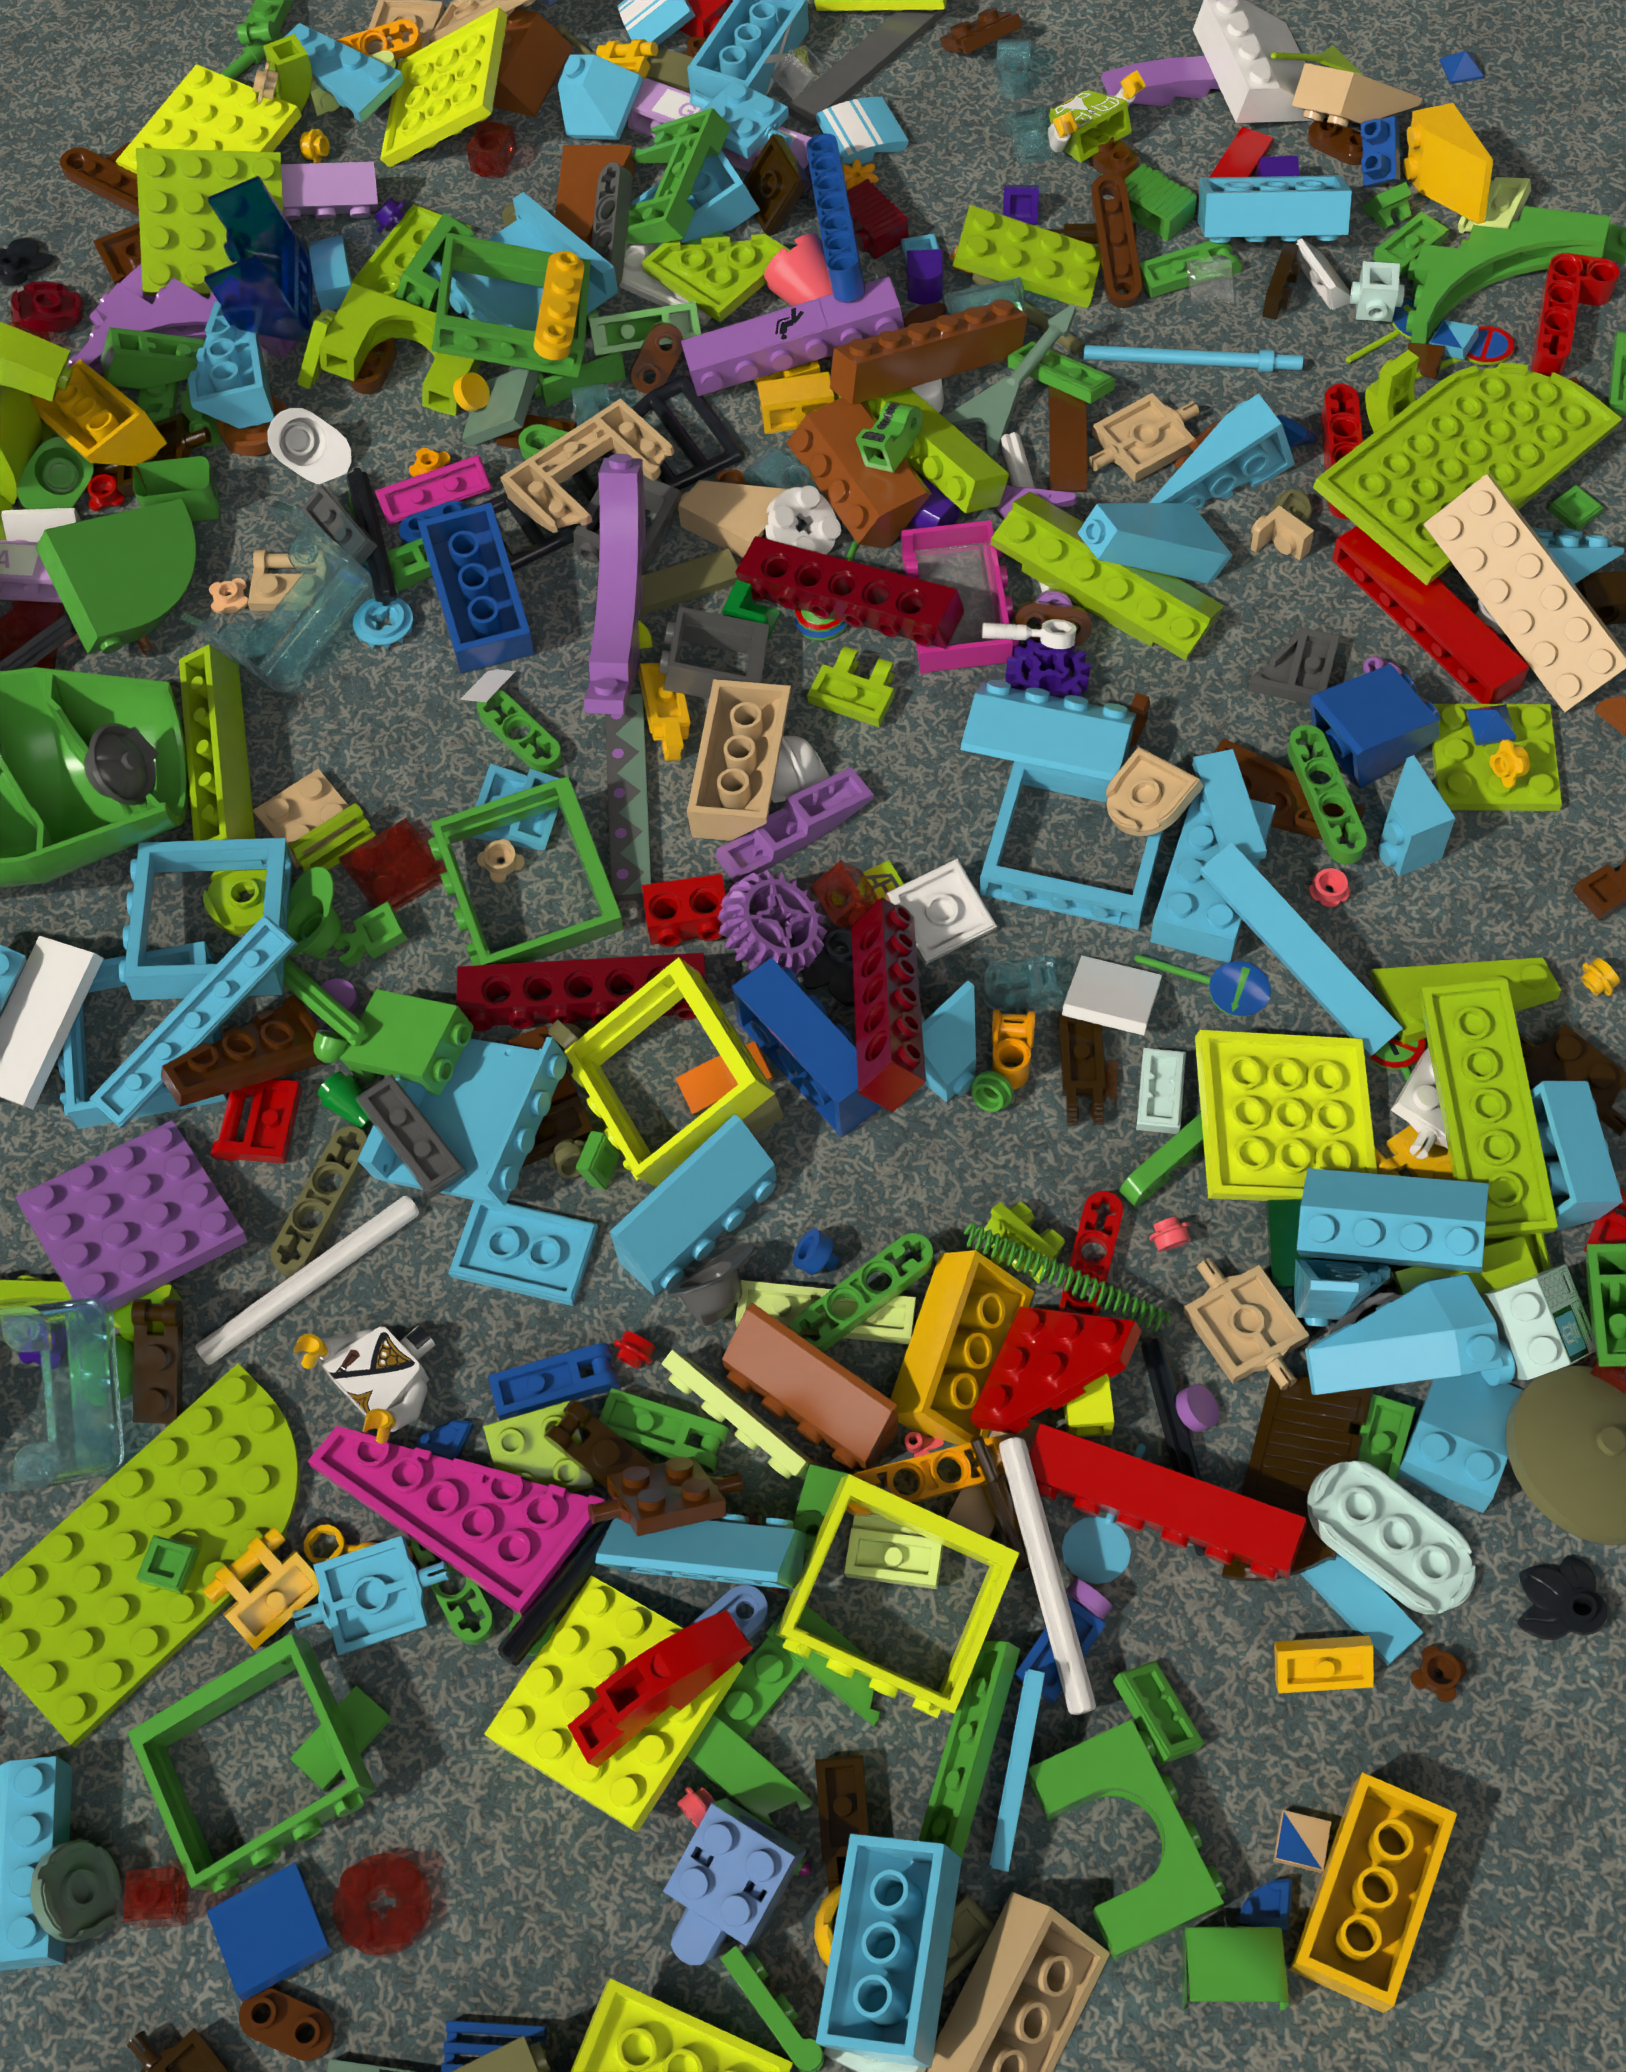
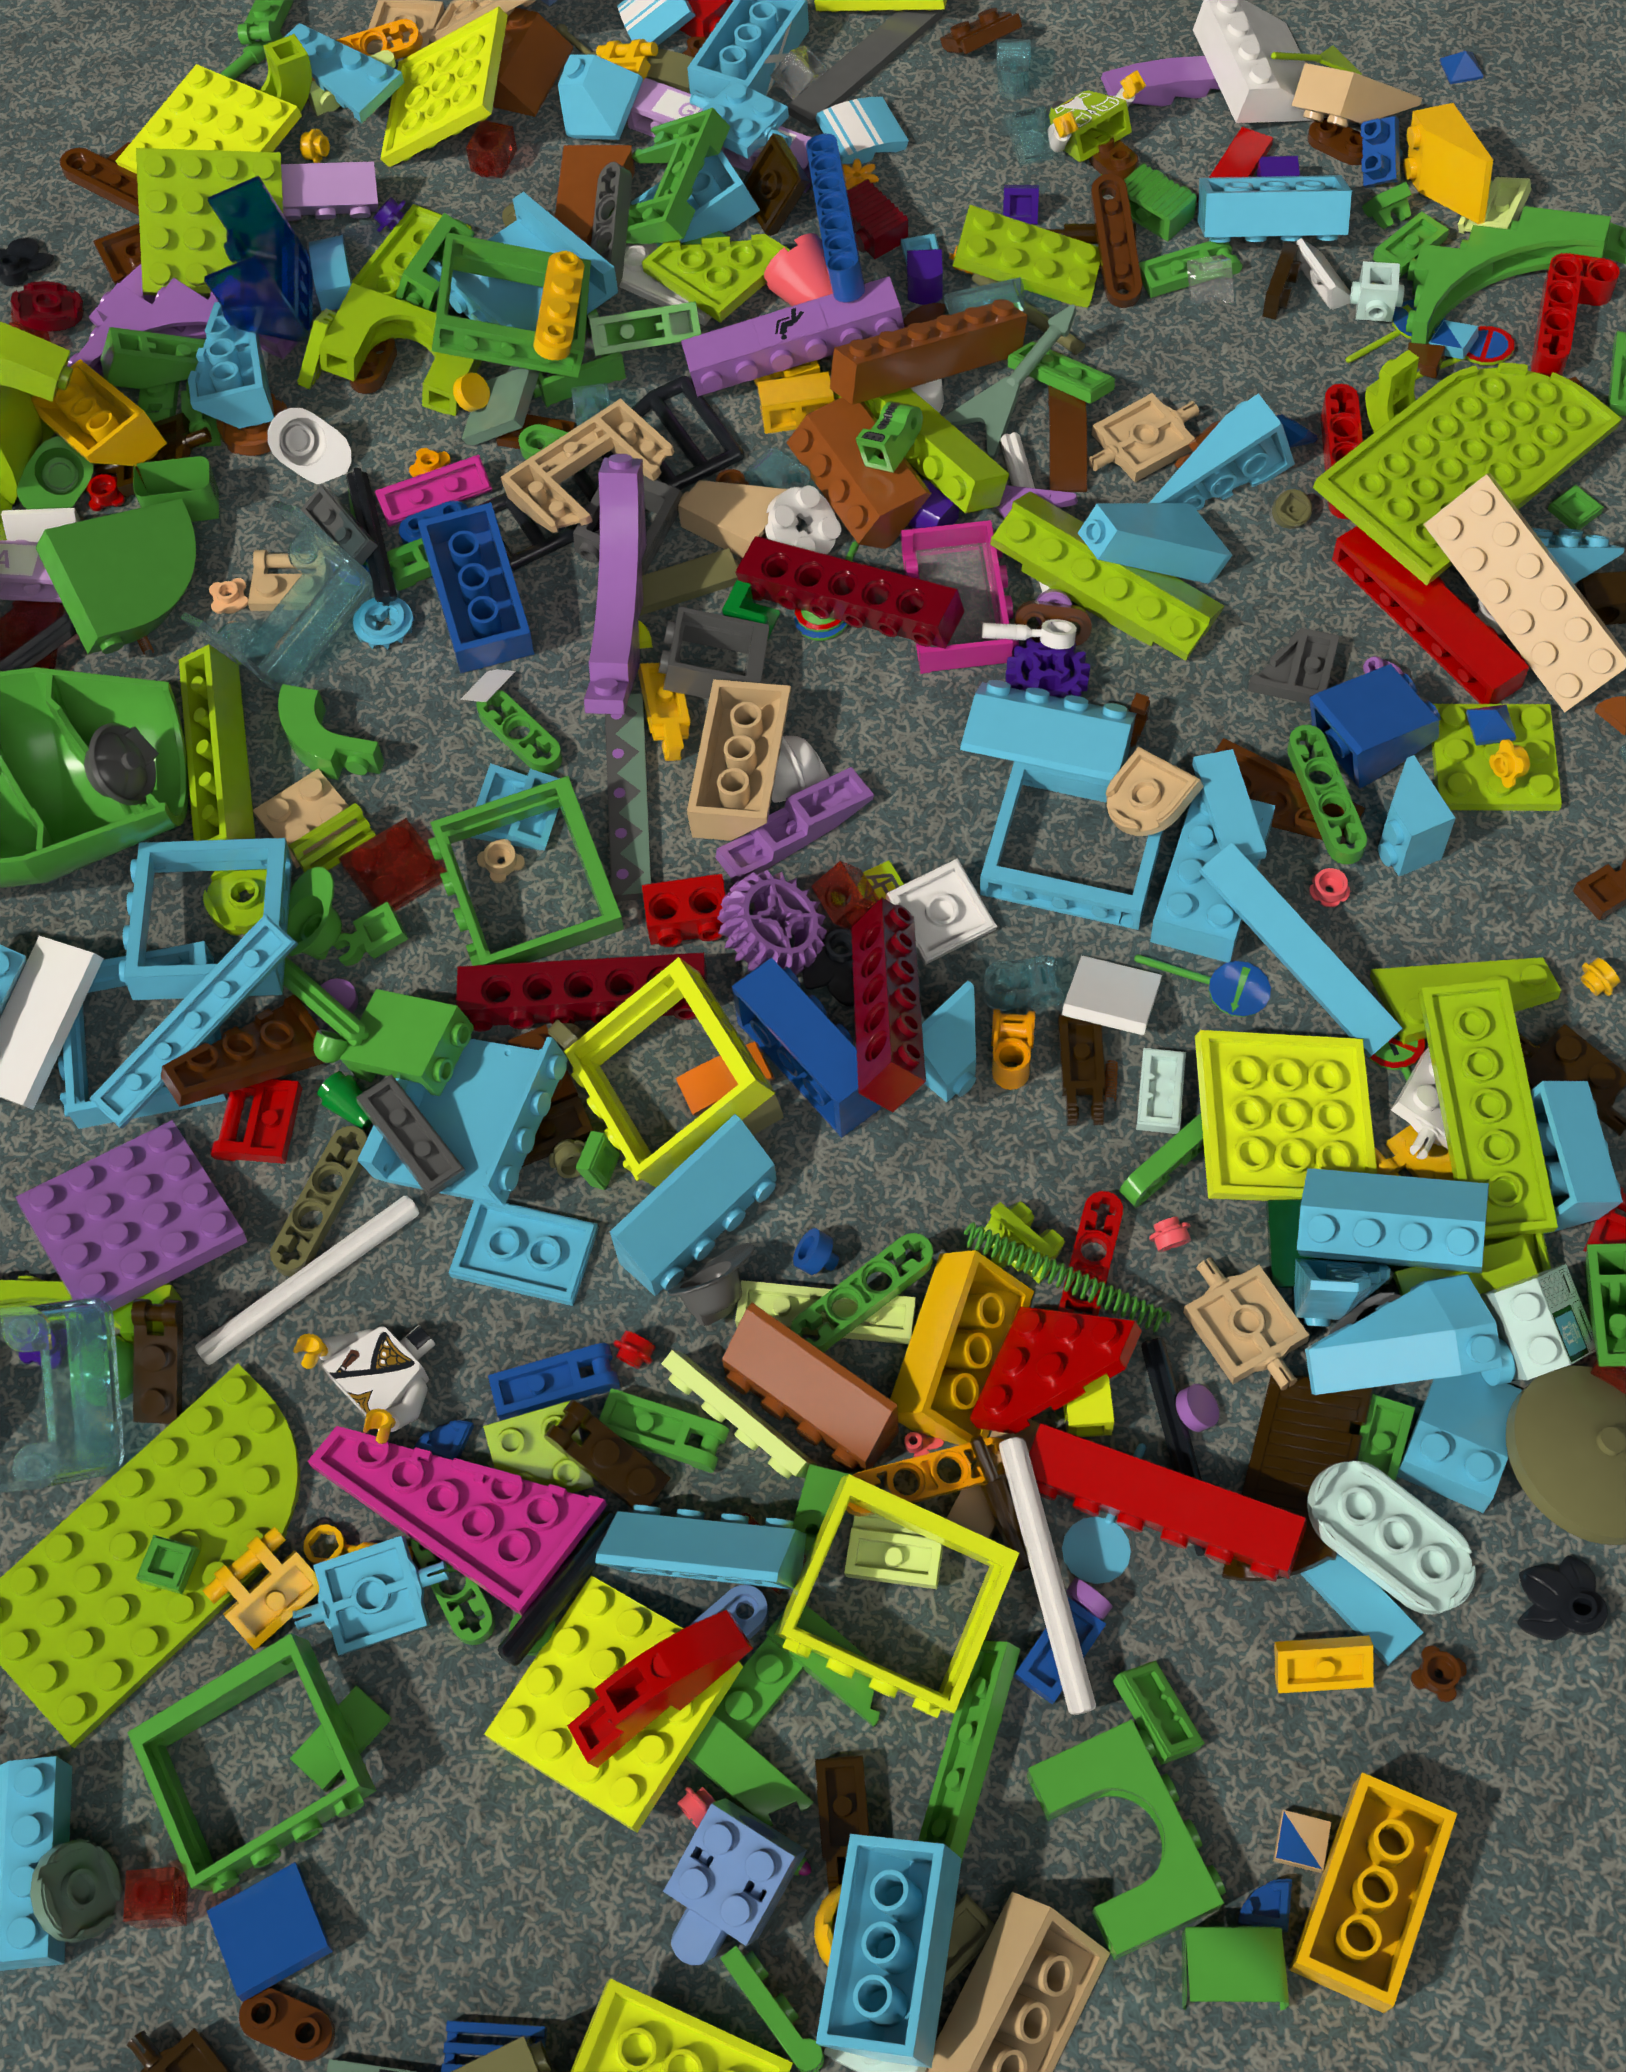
tan plate [253,62,279,104] -> none
clear red plate [333,1853,432,1957] -> none
reddish brown plate [588,1456,743,1537] -> none
reddish brown plate [630,322,684,394] -> none
lime plate [807,646,895,728] -> none
bright green plate [972,1071,1014,1112] -> none
medium azure tile [989,1669,1045,1872] -> none
medium azure bar [1084,345,1303,373] -> none
tan bracket [1250,506,1314,561] -> none
none -> bright green arch [278,684,384,780]

